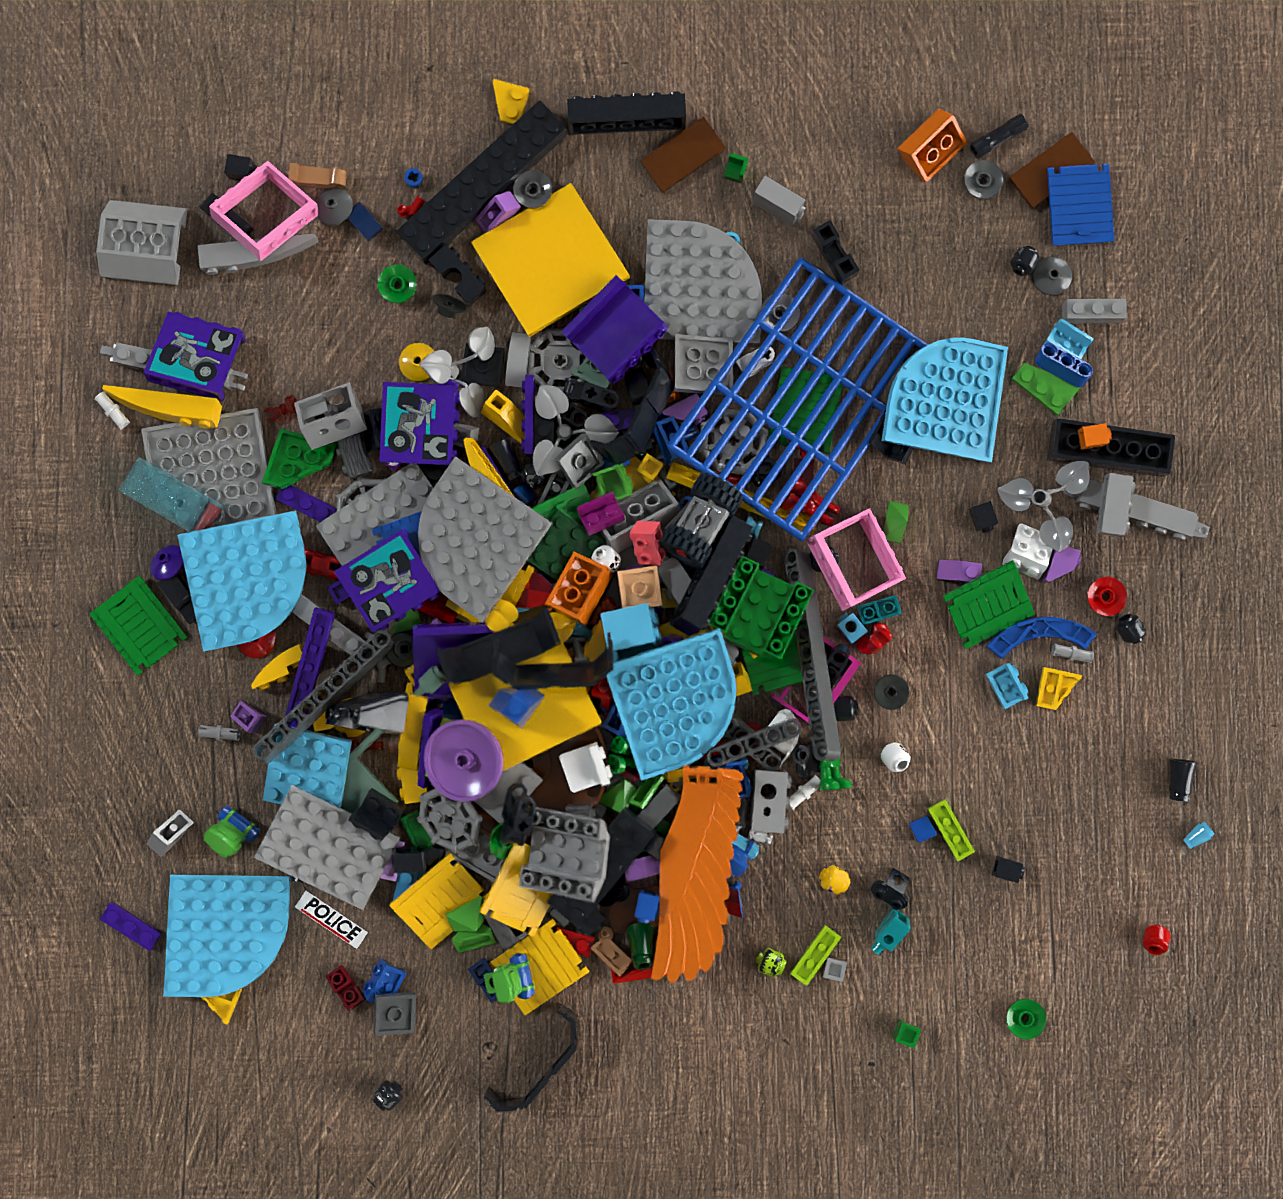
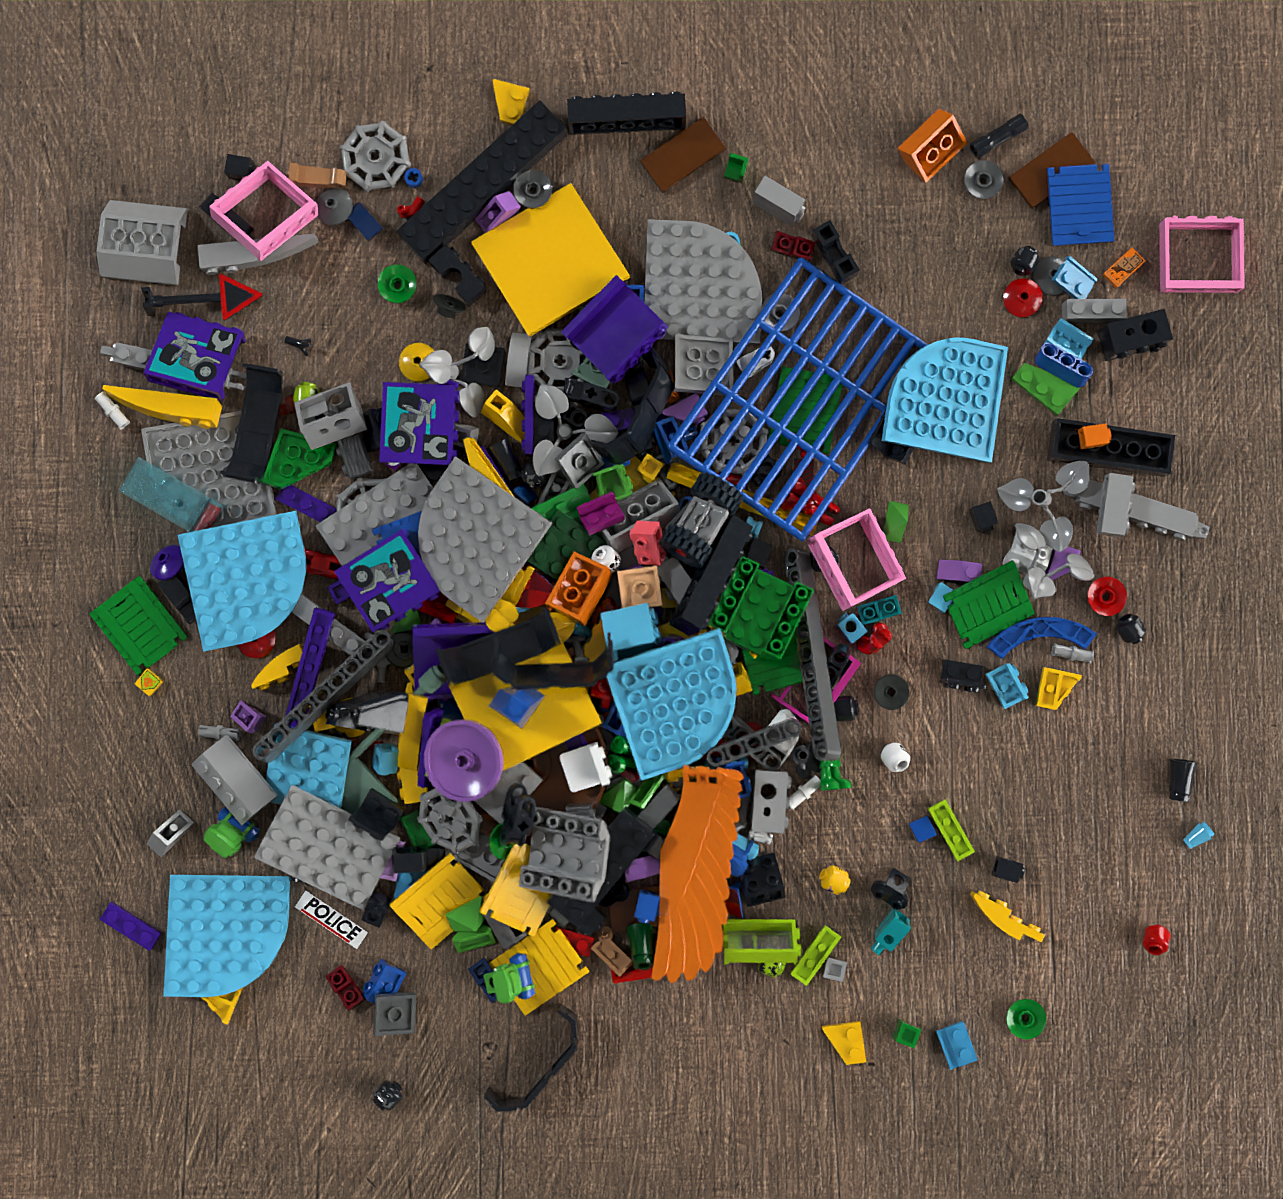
none -> tile [134,669,164,696]
none -> black piece [141,274,263,321]
none -> light grey slope [191,735,278,826]
none -> black windscreen [220,363,283,484]
none -> black bar [285,336,311,356]
none -> lime head [293,382,320,403]
none -> light grey plate [339,121,411,192]
none -> black brick [361,892,393,928]
none -> medium azure brick [372,743,399,775]
none -> dark purple tile [564,733,588,751]
none -> lime door [723,919,801,964]
none -> black bracket [740,853,786,907]
none -> dark red slope [770,231,816,261]
none -> yellow wing [822,1021,866,1065]
none -> medium azure panel [928,582,953,613]
none -> dark azure plate [935,1021,978,1070]
none -> black bracket [939,659,986,692]
none -> yellow slope [970,890,1045,942]
none -> red dish [1003,278,1043,318]
none -> light grey plant [1014,523,1095,599]
none -> plate [1052,256,1098,299]
none -> black piece [1097,309,1173,362]
none -> tile [1103,247,1145,289]
none -> bright pink window [1159,216,1245,293]

